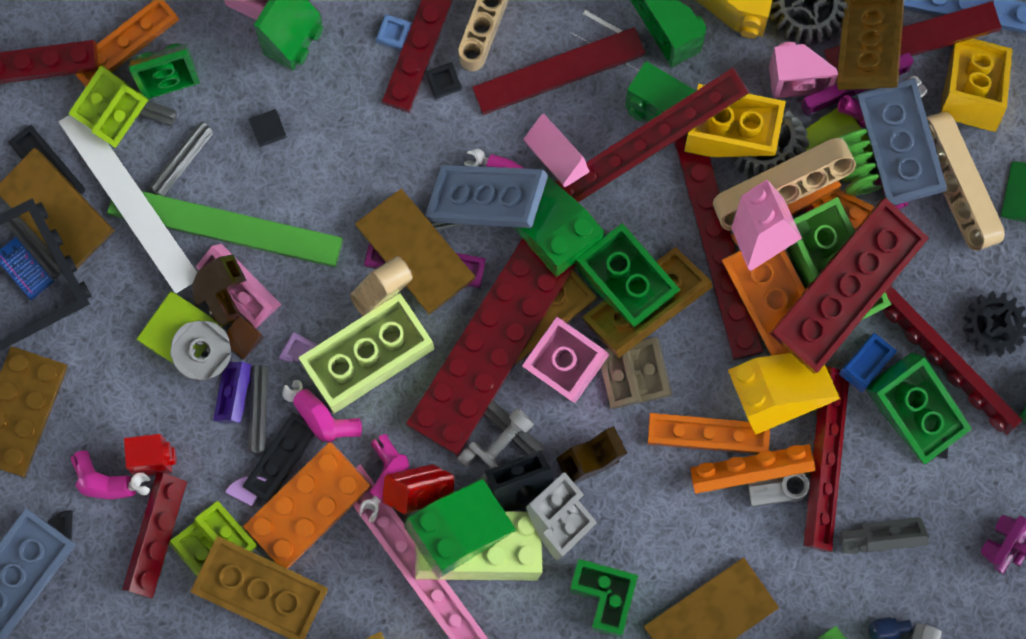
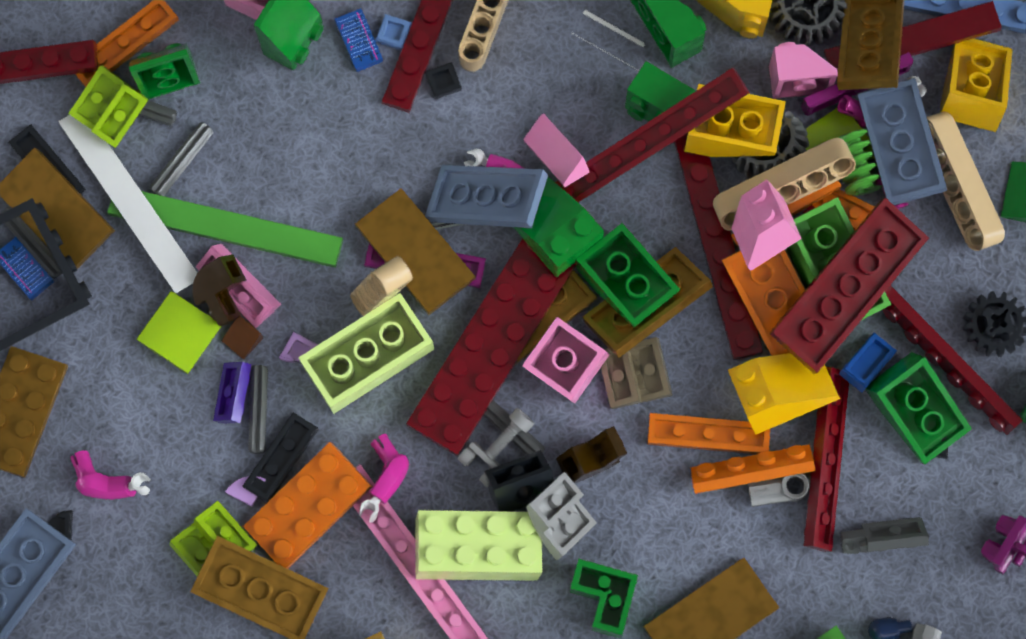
dark red plate [122,472,187,599] -> none
red brick [124,434,177,476] -> none
light grey plate [170,321,231,381] -> none
black tile [249,109,287,147] -> none
dark pink arm [282,380,362,443] -> none
red brick [382,464,455,514] -> none
green slope [404,479,516,579] -> none
dark red tile [472,27,645,115] -> none
none -> blue tile [335,9,383,72]

